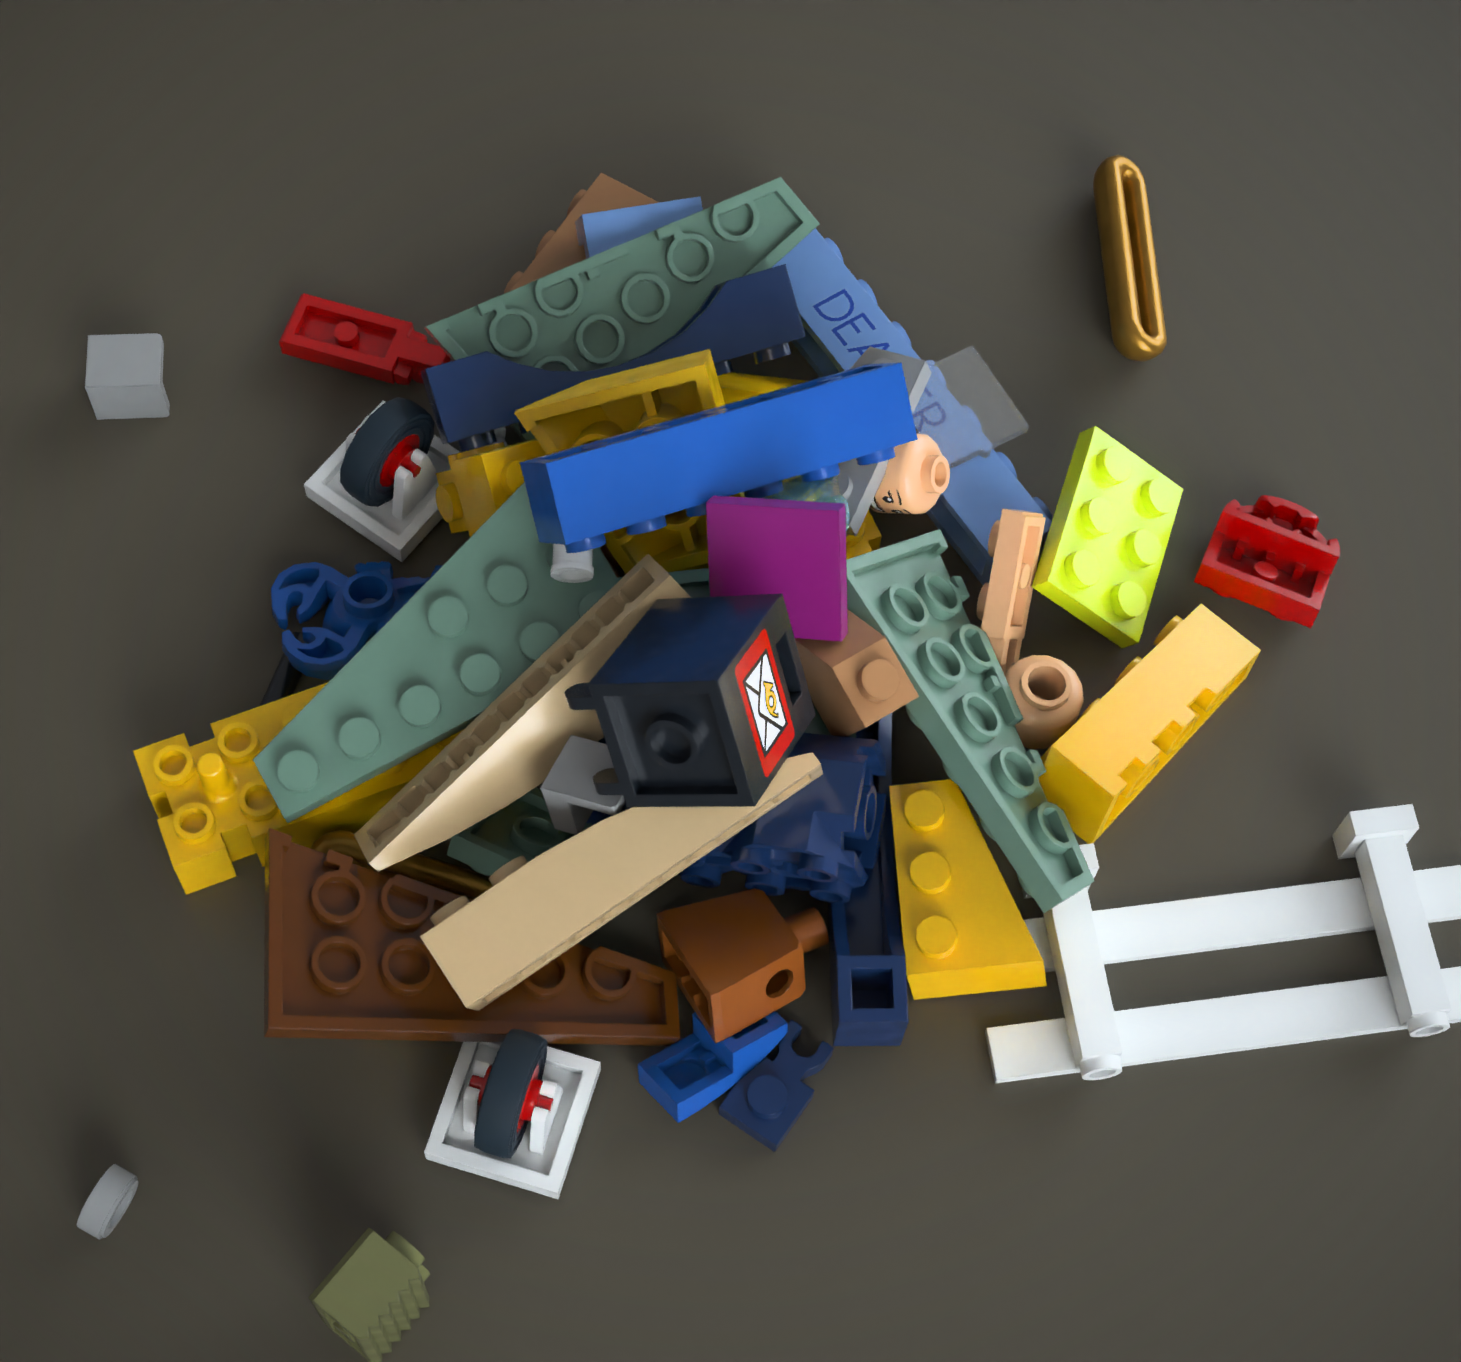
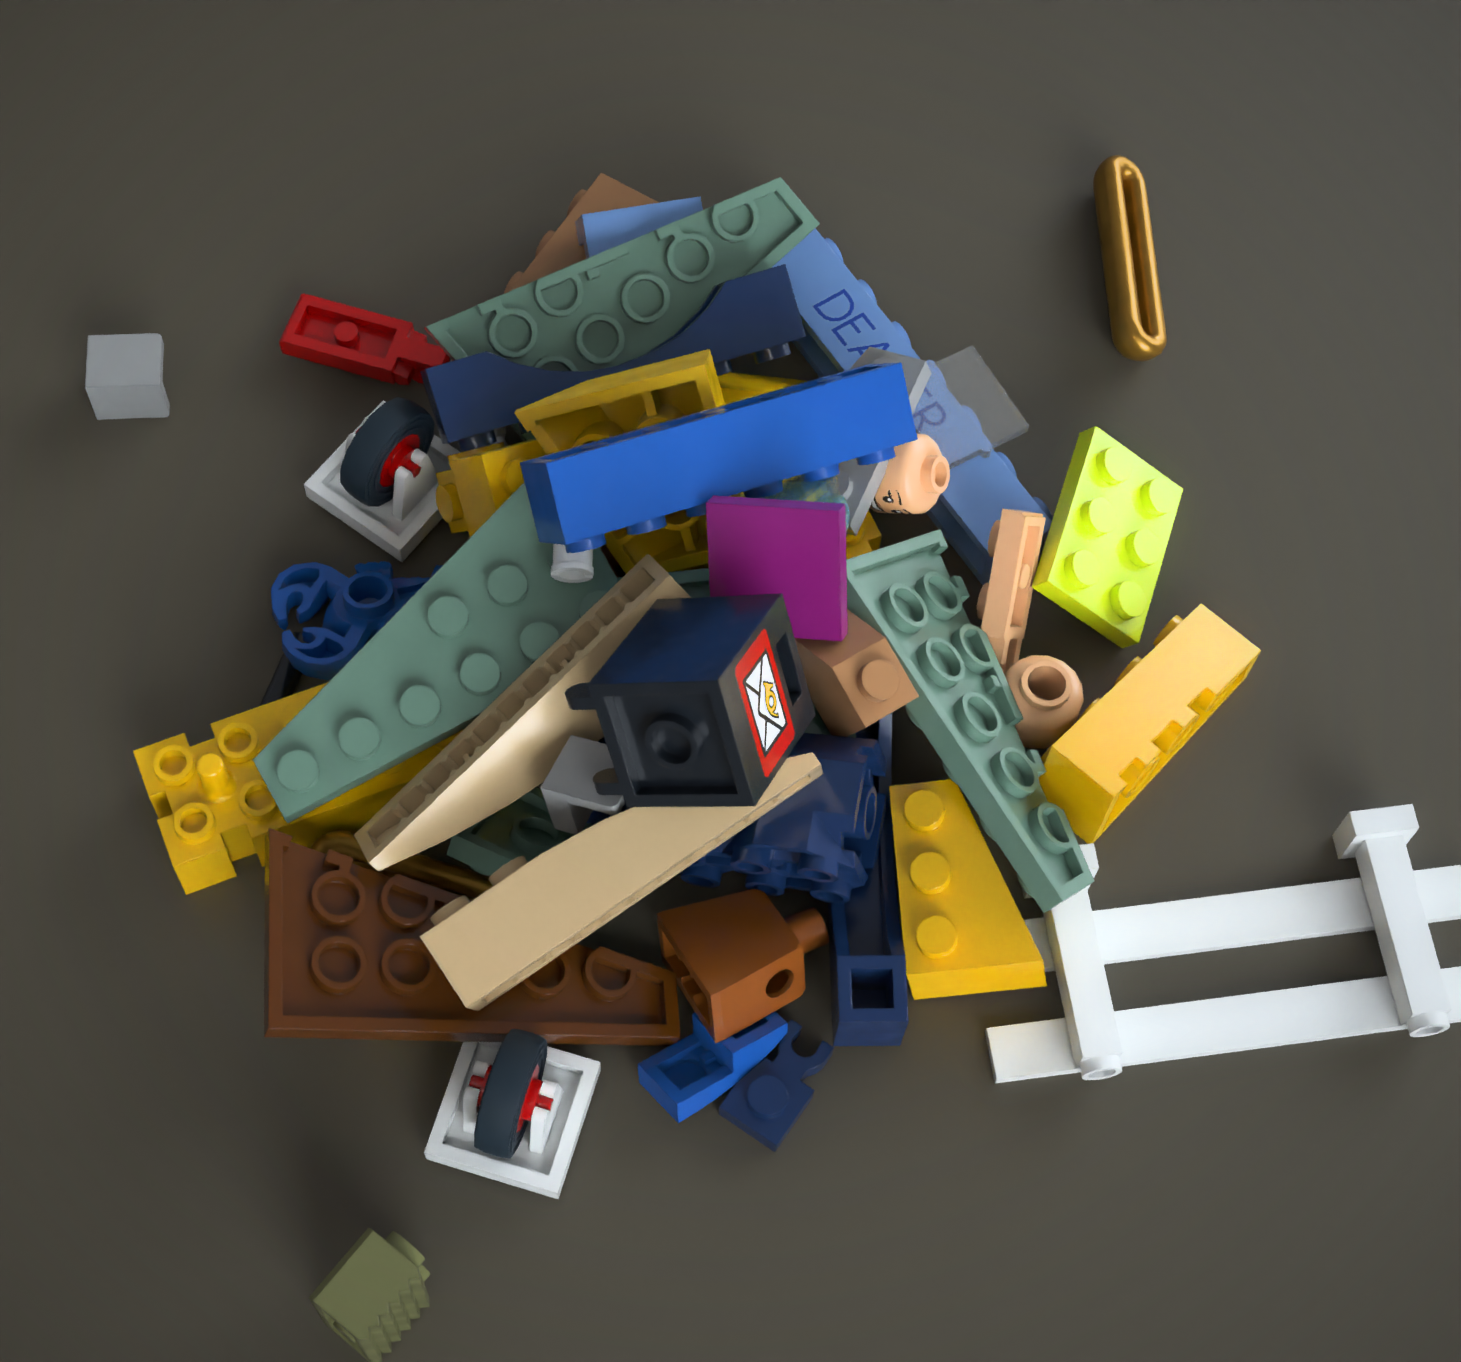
light grey tile [77,1164,139,1240] -> none
red slope [1193,495,1340,628] -> none

